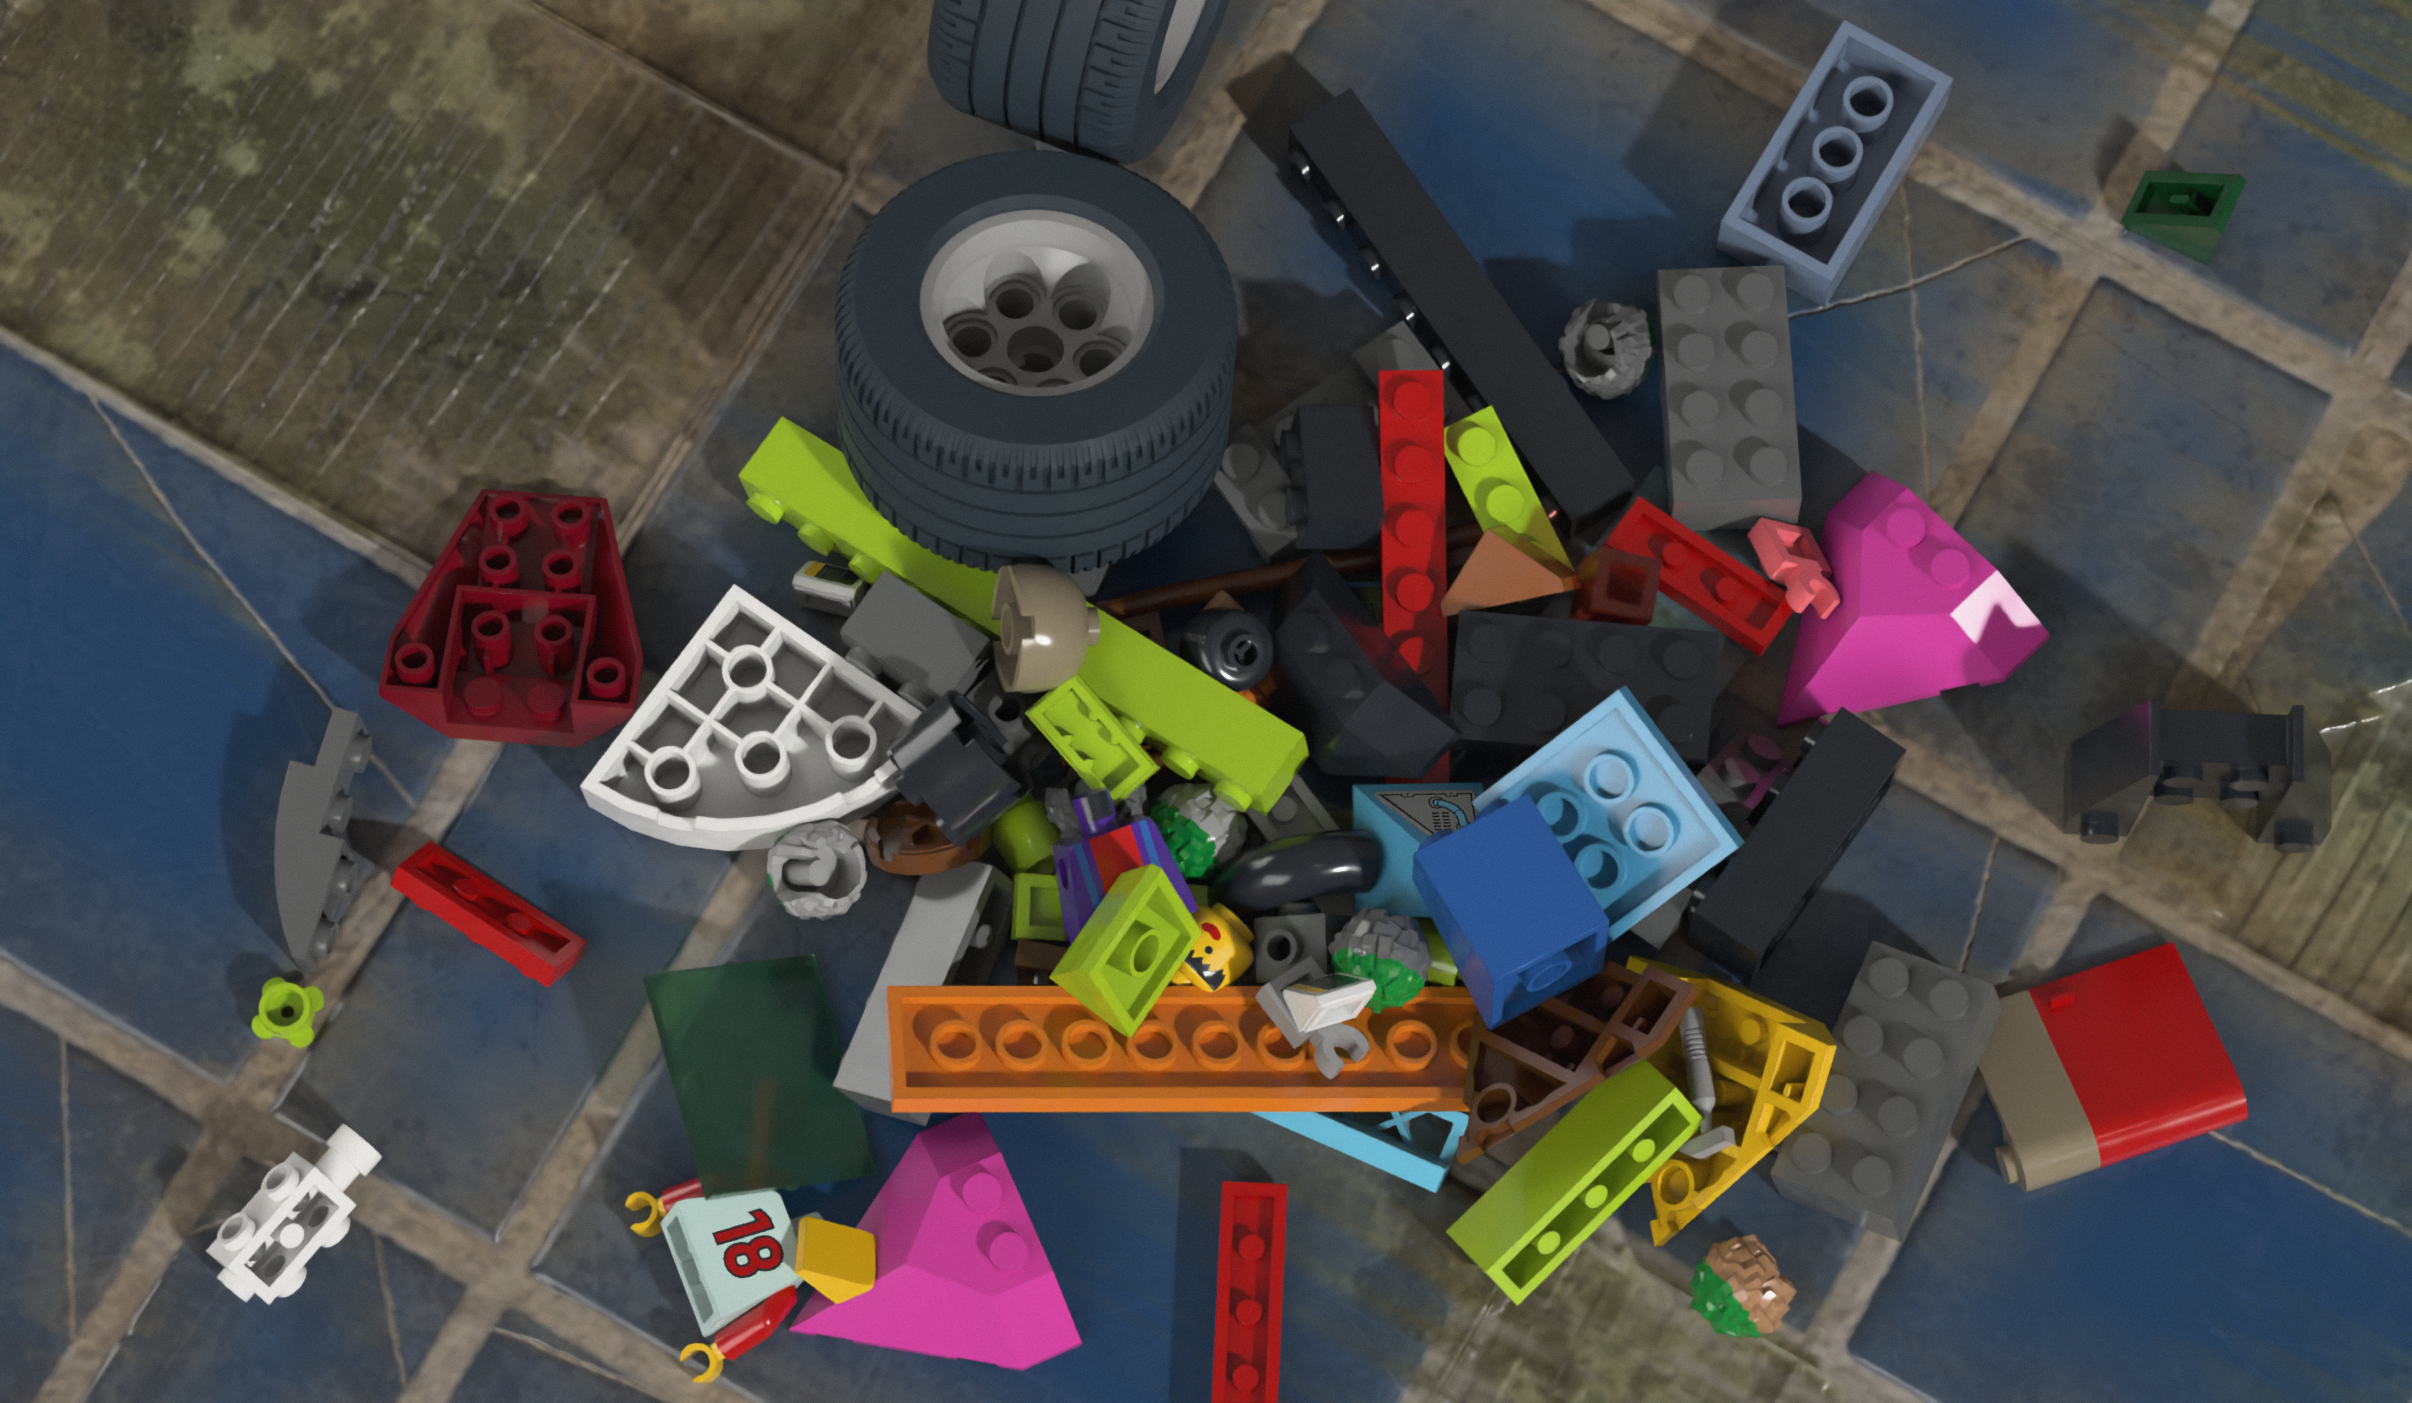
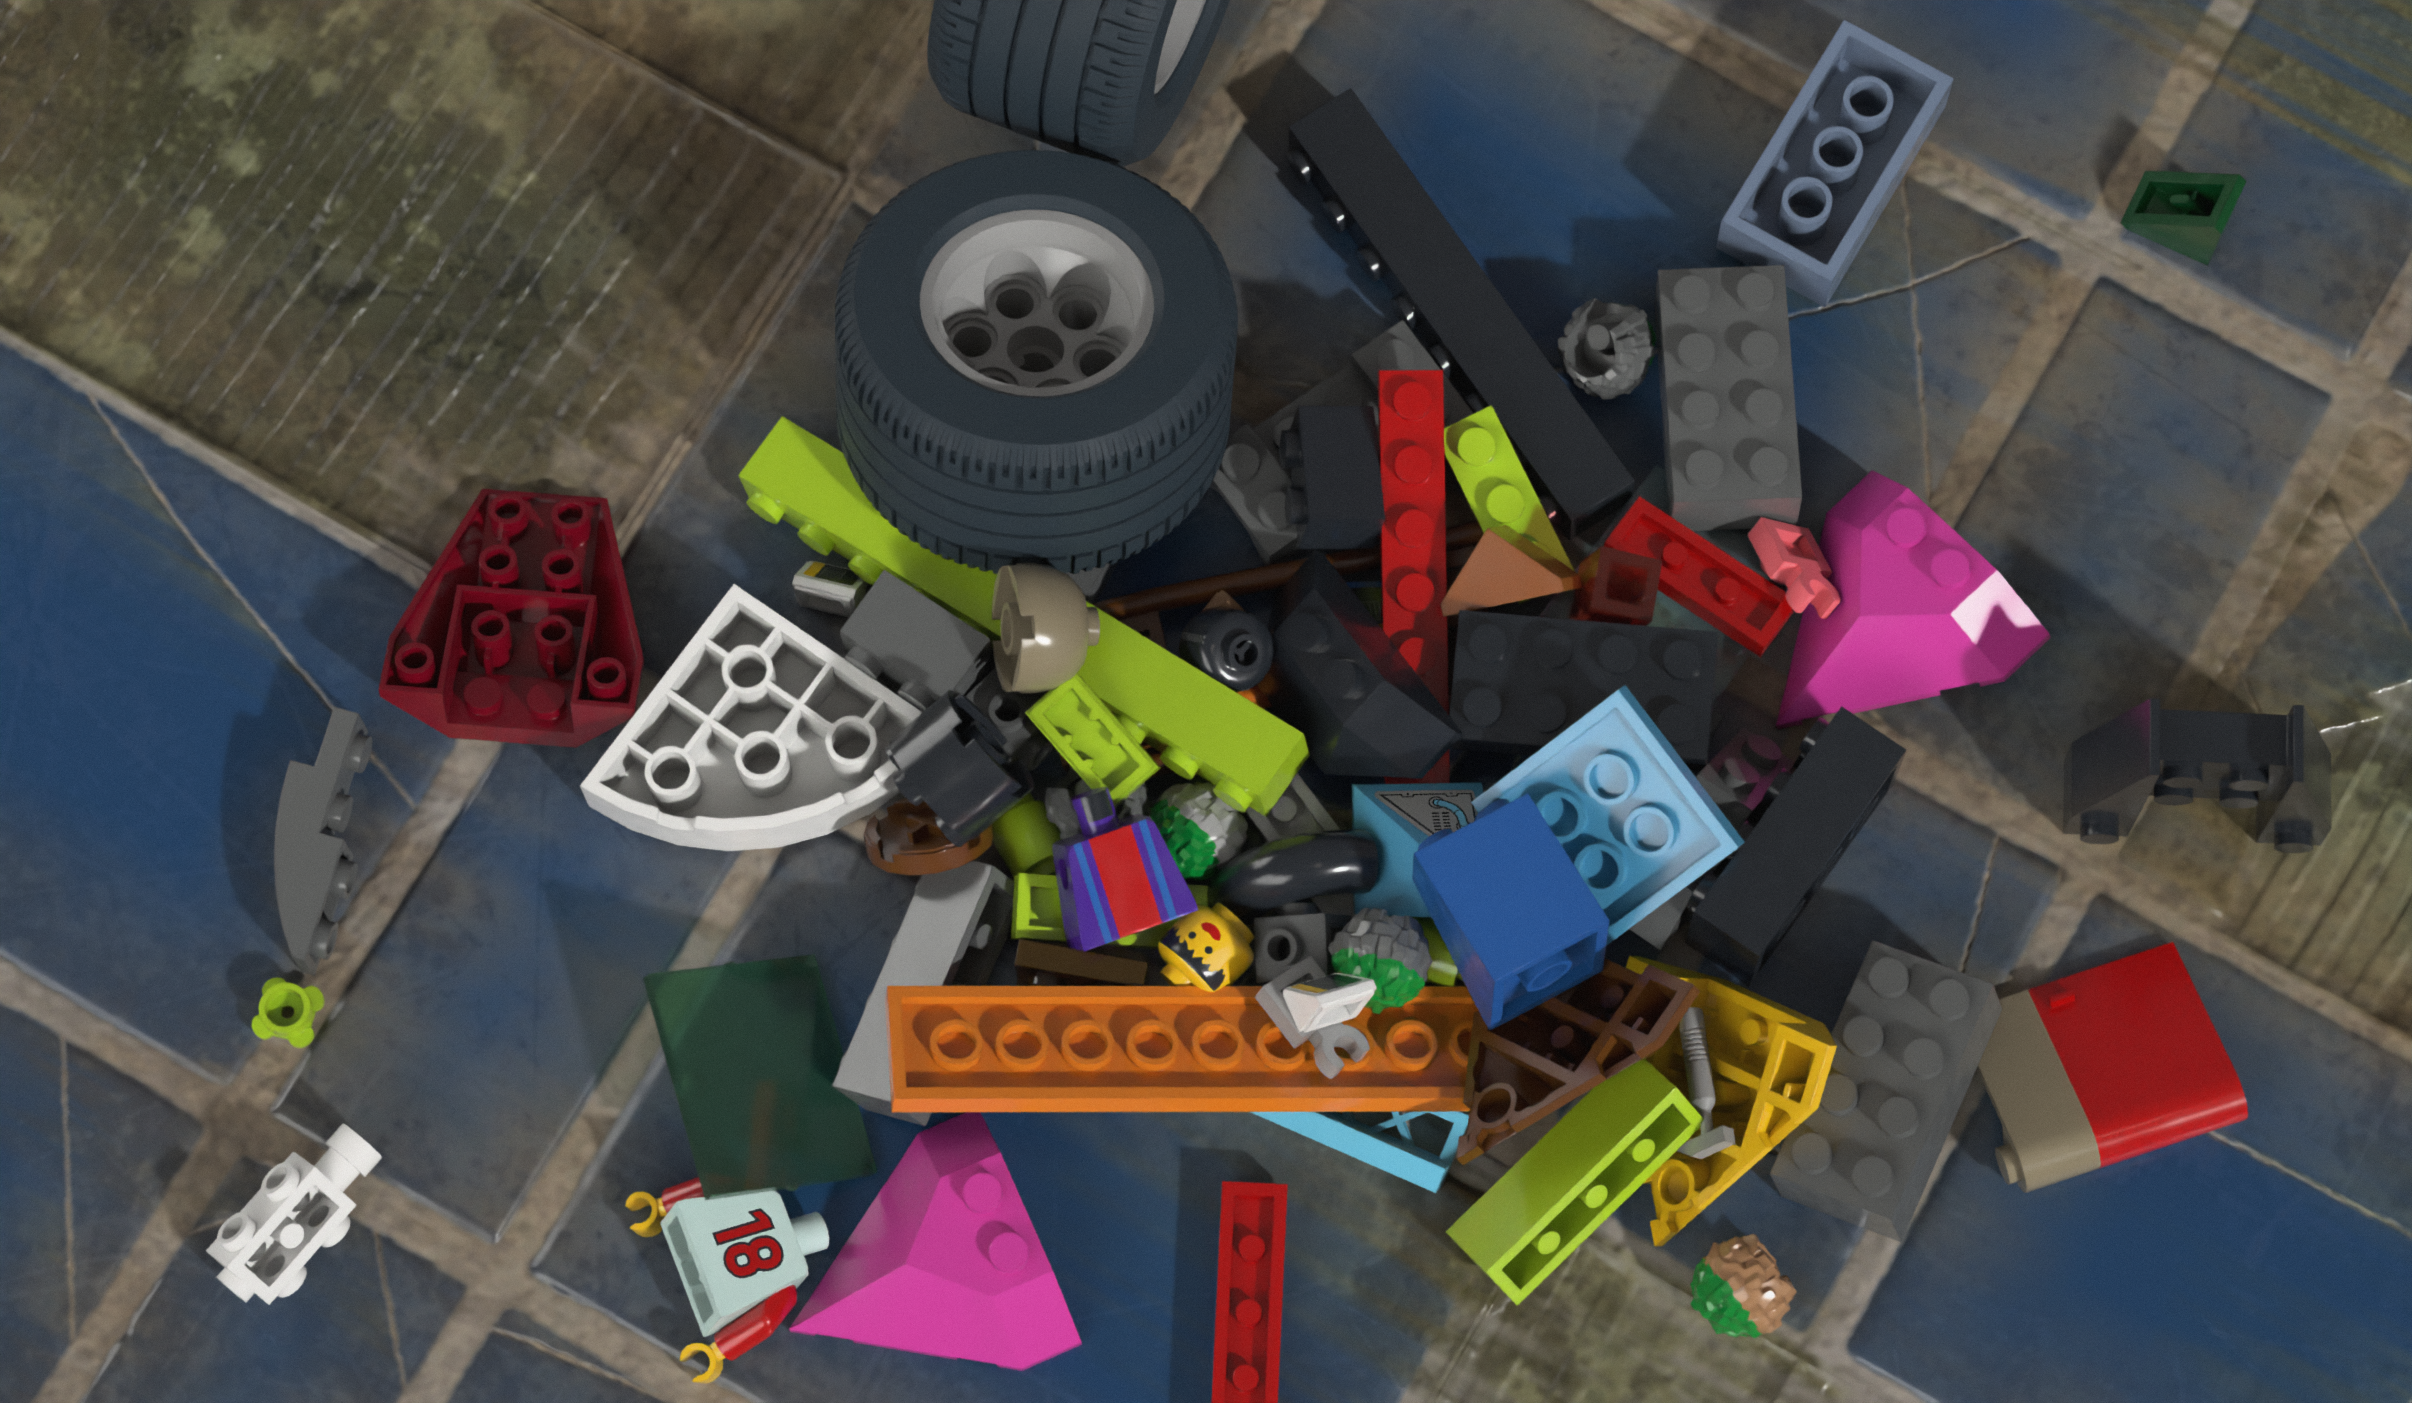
red plate [390,840,588,988] -> none
light grey piece [767,819,868,921] -> none
yellow slope [795,1216,878,1304] -> none
lime slope [1049,863,1202,1038] -> none

